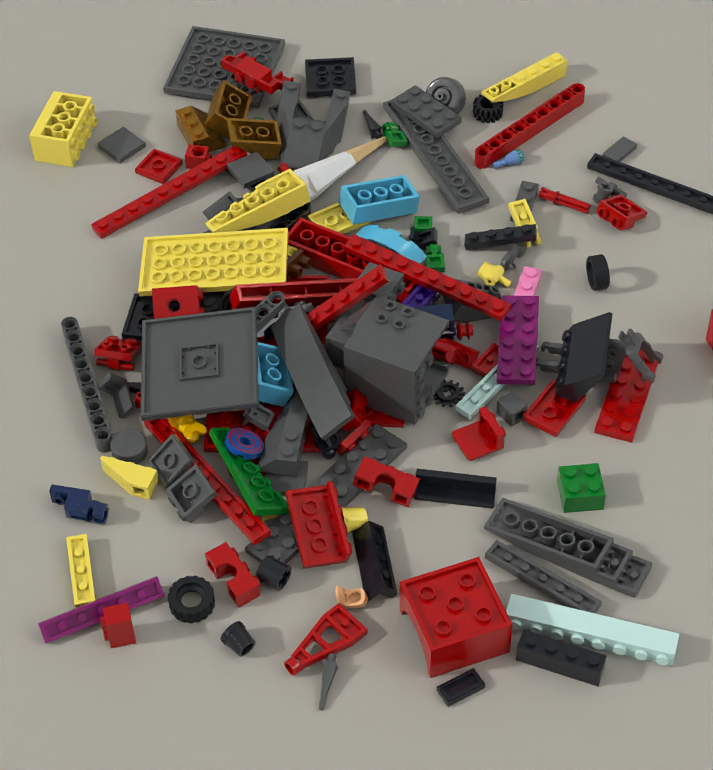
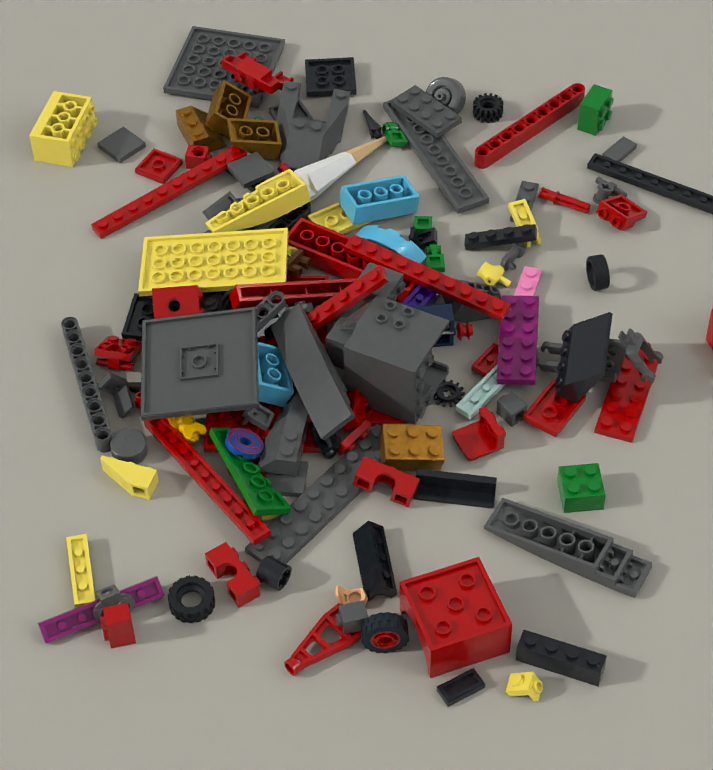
dark blue plate [49,484,109,525] -> none
dark grey tile [147,433,195,488] -> none
dark grey plate [166,464,218,523] -> none
black piece [220,621,255,657] -> none
red bracket [285,481,352,569] -> none
dark grey piece [319,654,338,710] -> none
light yellow piece [342,507,368,533] -> none
red plate [432,337,480,370] -> none
light yellow slope [482,52,568,102] -> none
dark grey plate [485,540,602,613] -> none
medium blue piece [492,149,525,169] -> none
light aqua brick [506,594,679,666] -> none
none -> dark grey bracket [93,585,135,622]
none -> dark grey brick [335,600,368,635]
none -> black wheel [361,612,409,653]
none -> pearl gold brick [378,424,445,471]
none -> light yellow bracket [506,672,543,702]
none -> green brick [577,84,614,136]

